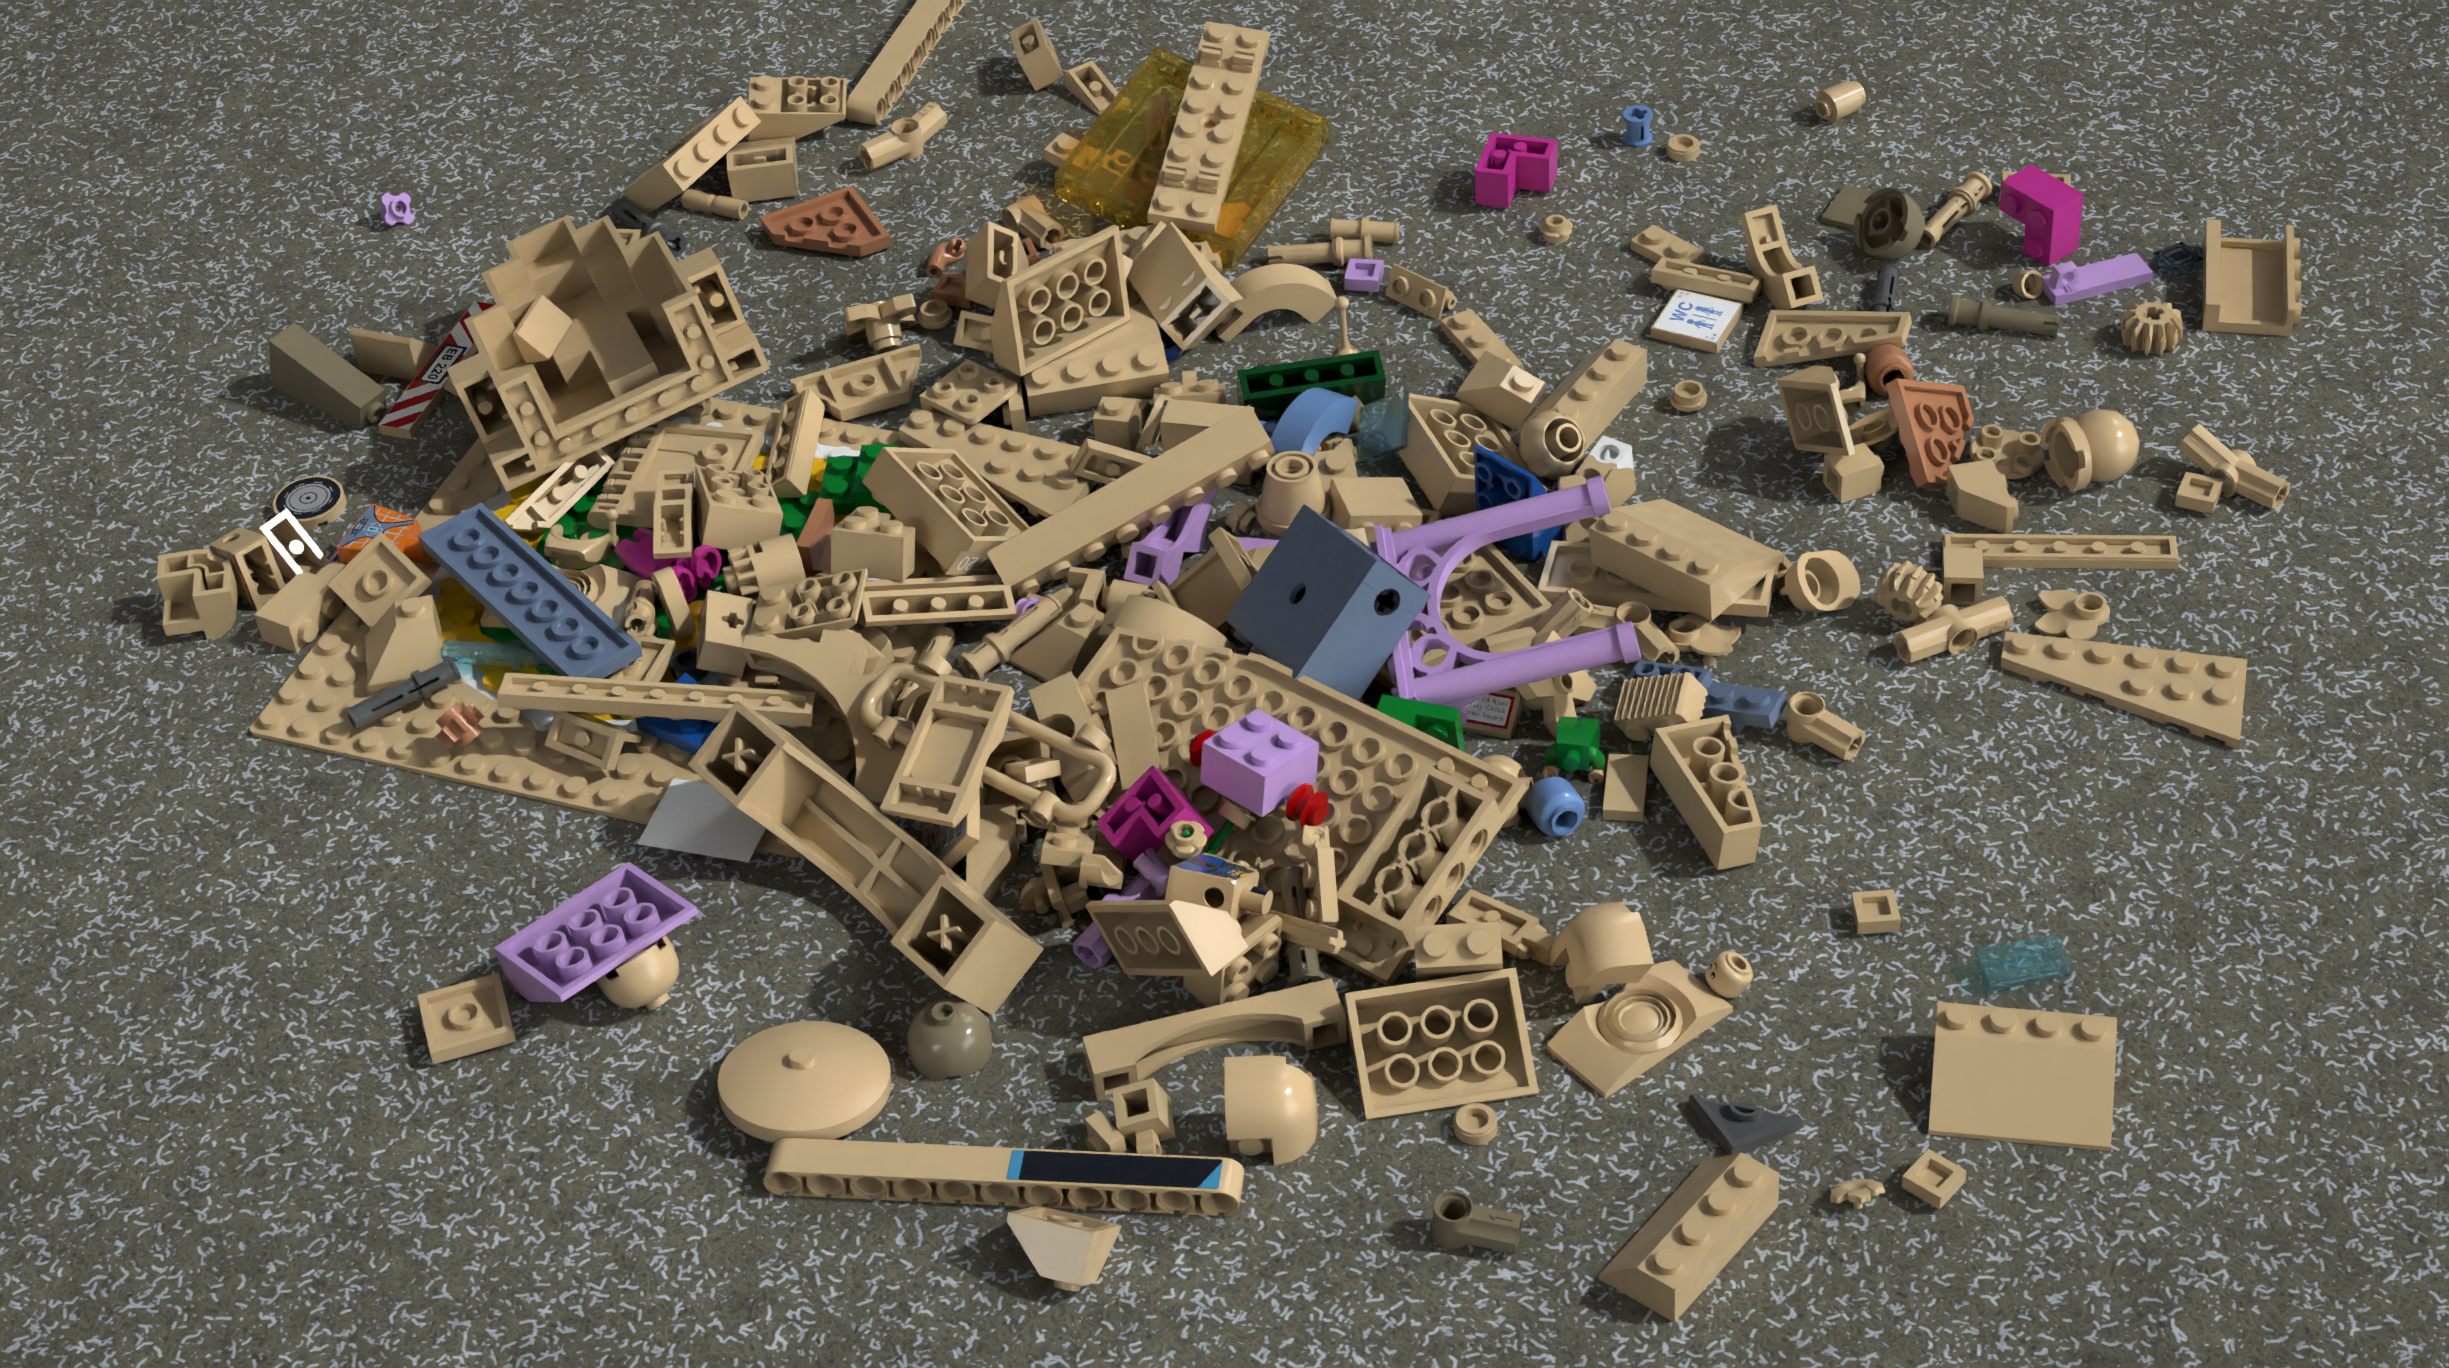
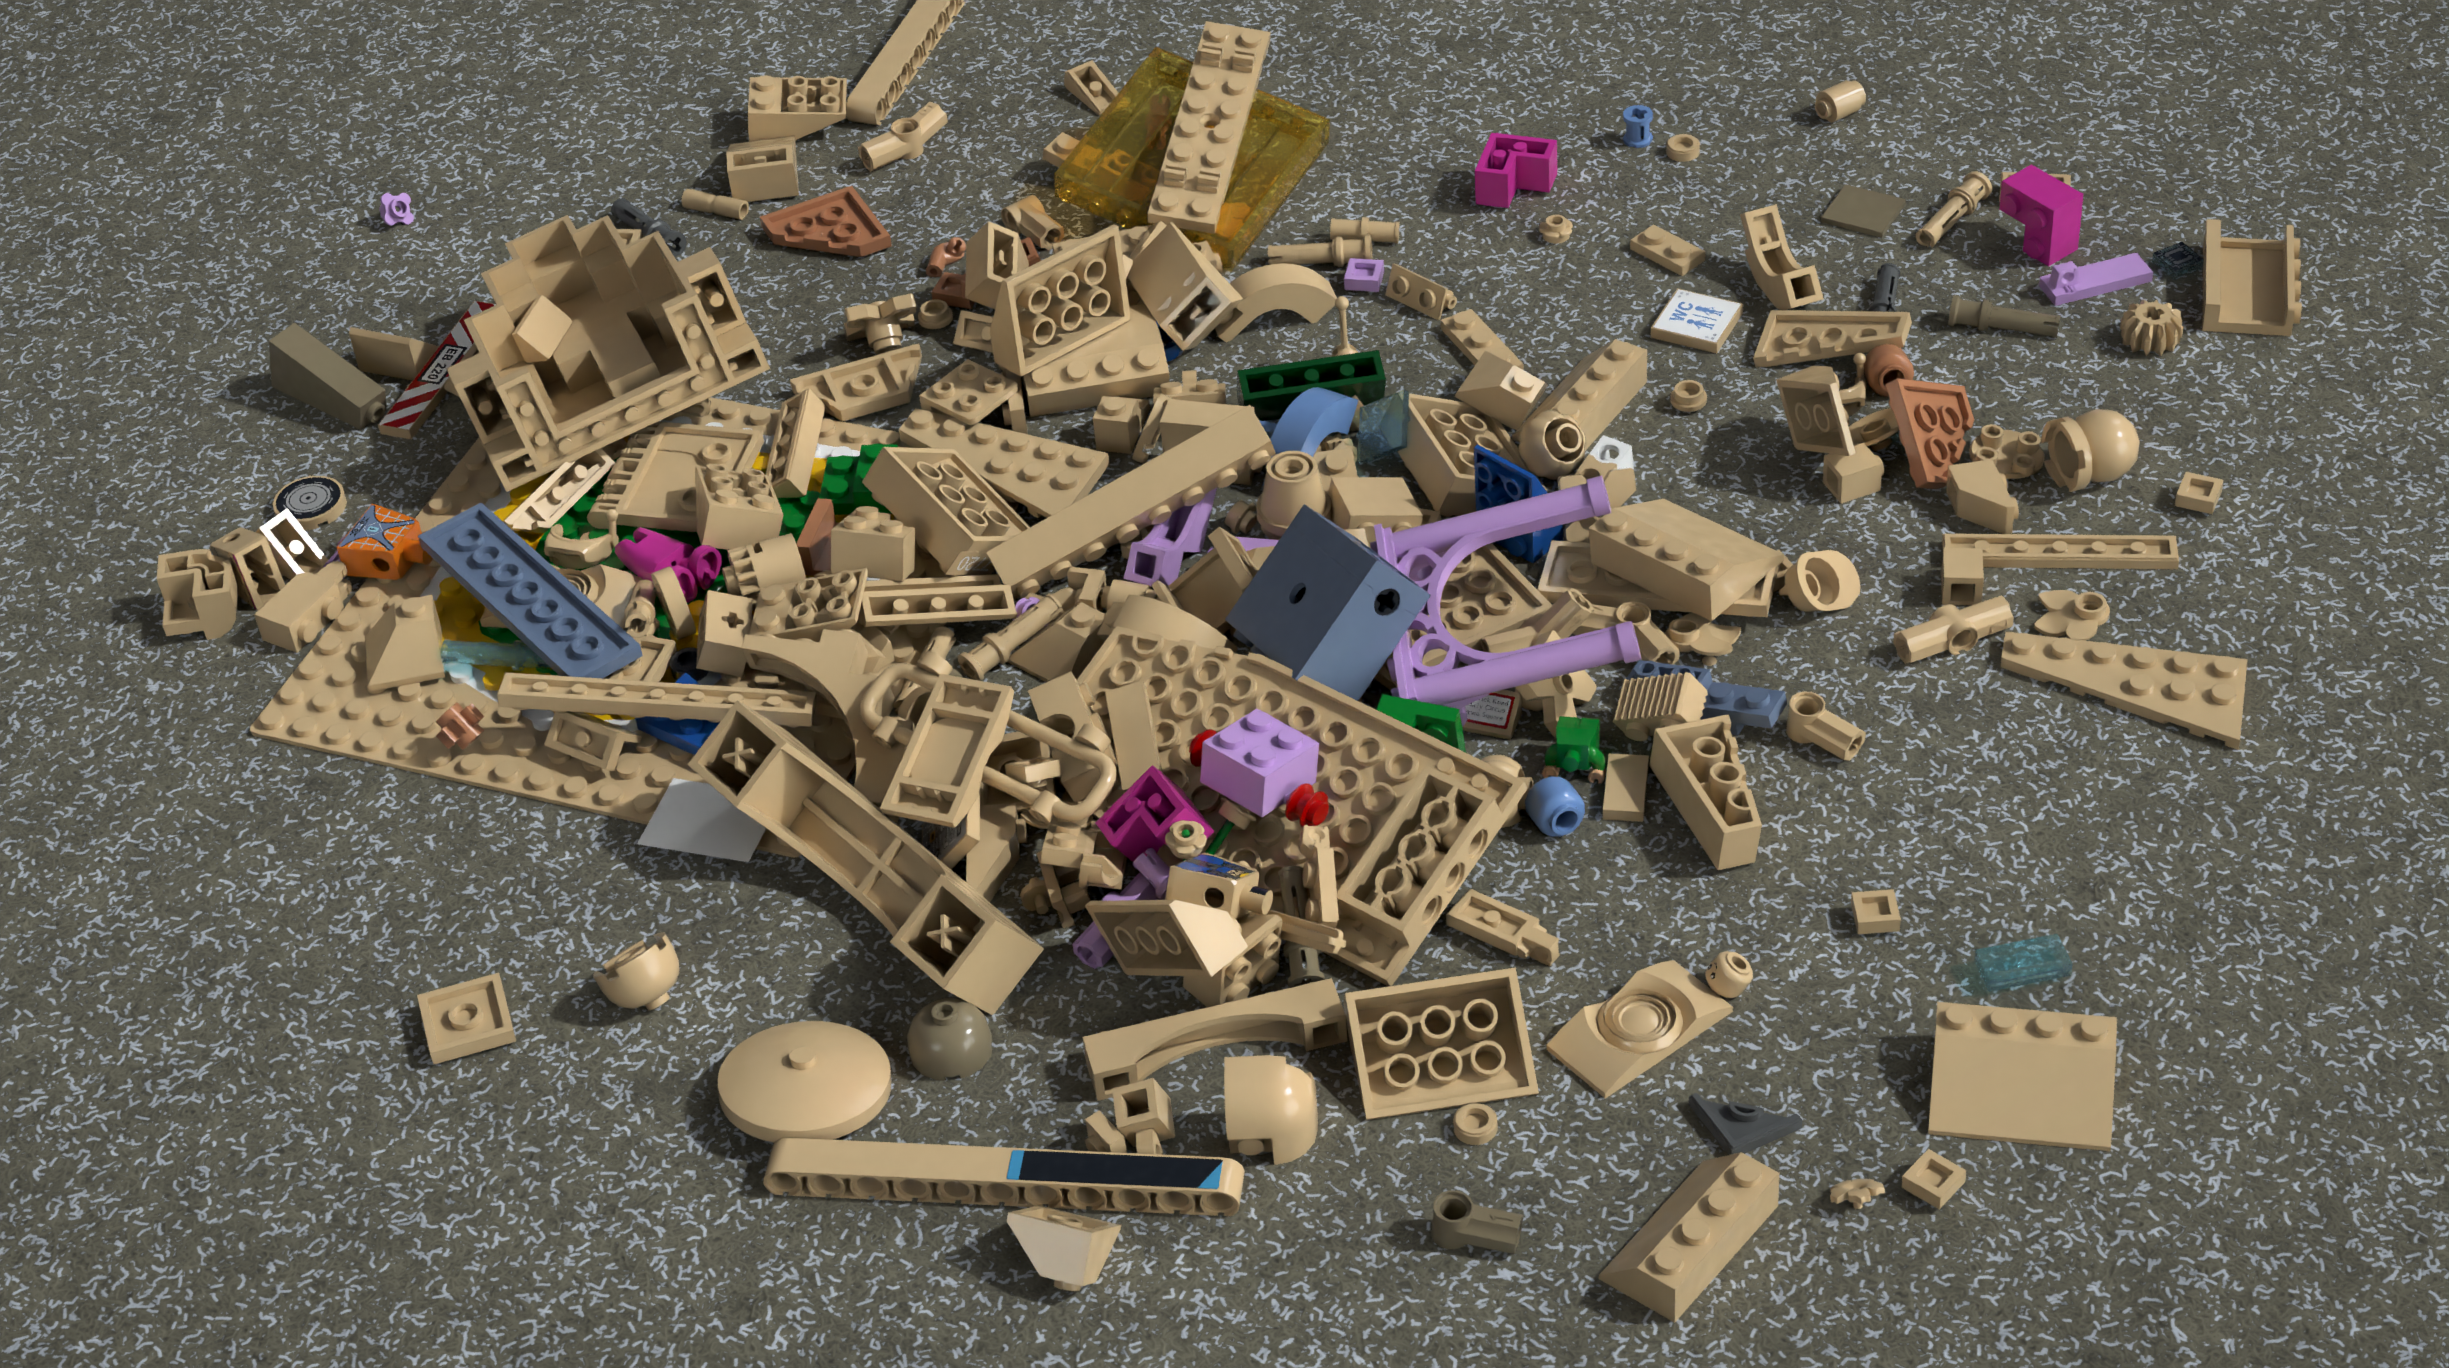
tan plate [327,532,433,629] -> none
dark grey pin [345,657,461,730] -> none
lavender slope [494,862,698,1002] -> none
tan arch [622,96,761,215] -> none
tan slope [653,468,695,559] -> none
tan brick [1009,18,1064,91] -> none
tan hinge [1070,438,1153,484] -> none
tan brick [1413,921,1503,982] -> none
tan brick [1550,902,1654,1004] -> none
tan plate [1650,257,1763,304] -> none
dark tan cylinder [1853,187,1925,260] -> none
tan gear [1875,560,1943,626] -> none
tan hinge [2012,270,2044,299] -> none
tan piece [2177,424,2291,510] -> none

